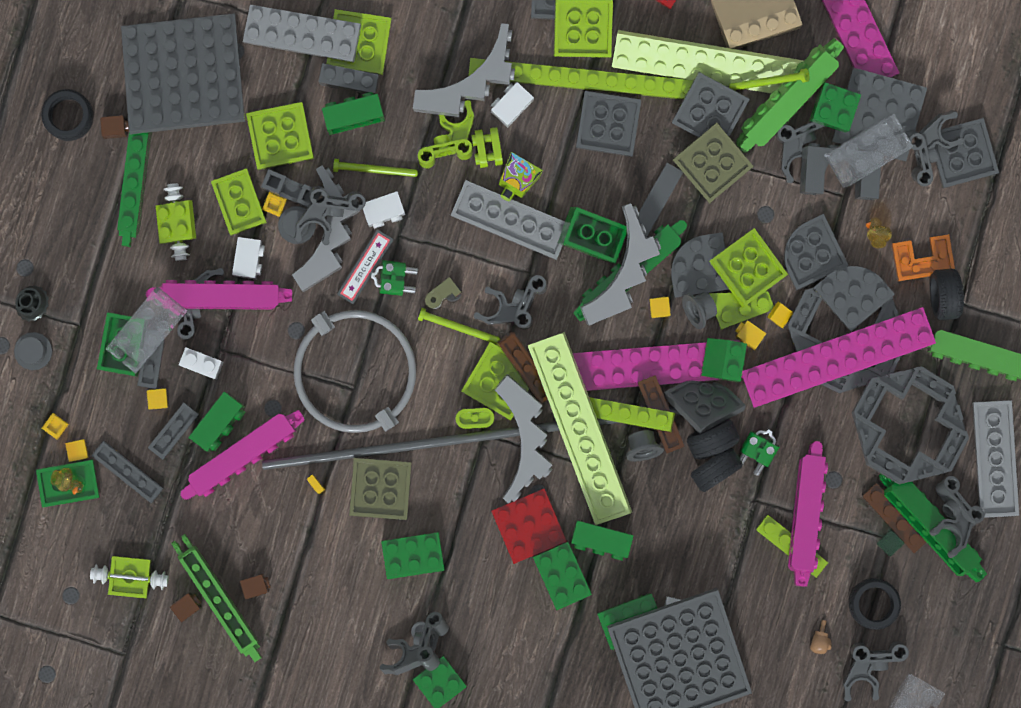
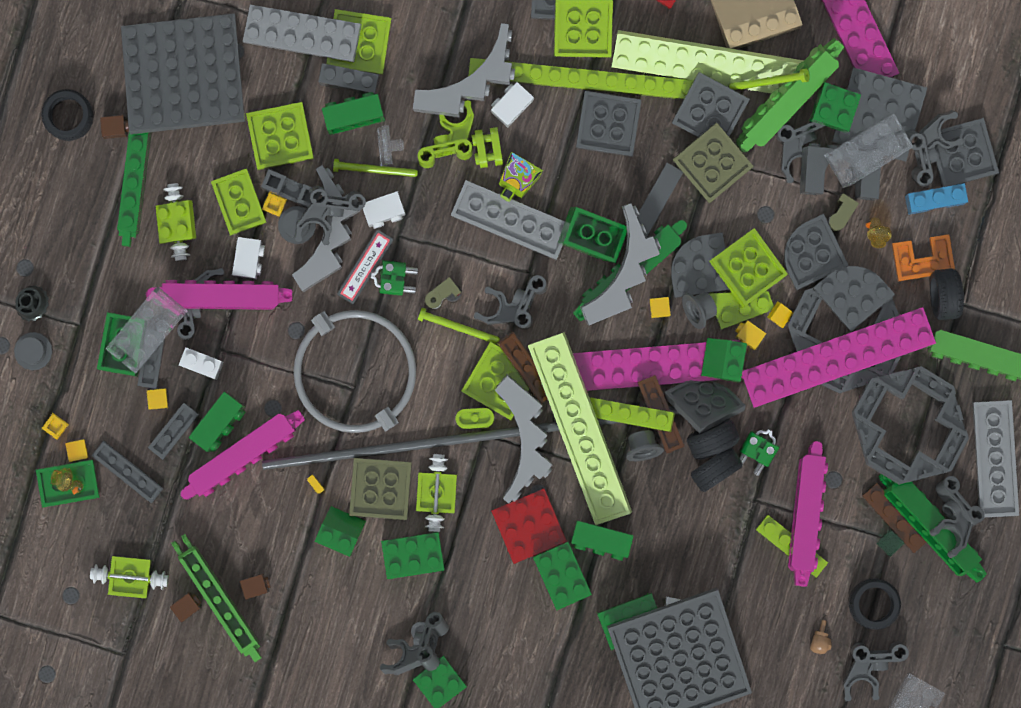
none -> green slope [314,506,366,557]
none -> clear tile [377,125,404,166]
none -> lime plate [416,454,457,532]
none -> olive leg [828,193,859,231]
none -> dark azure arch [905,183,968,215]

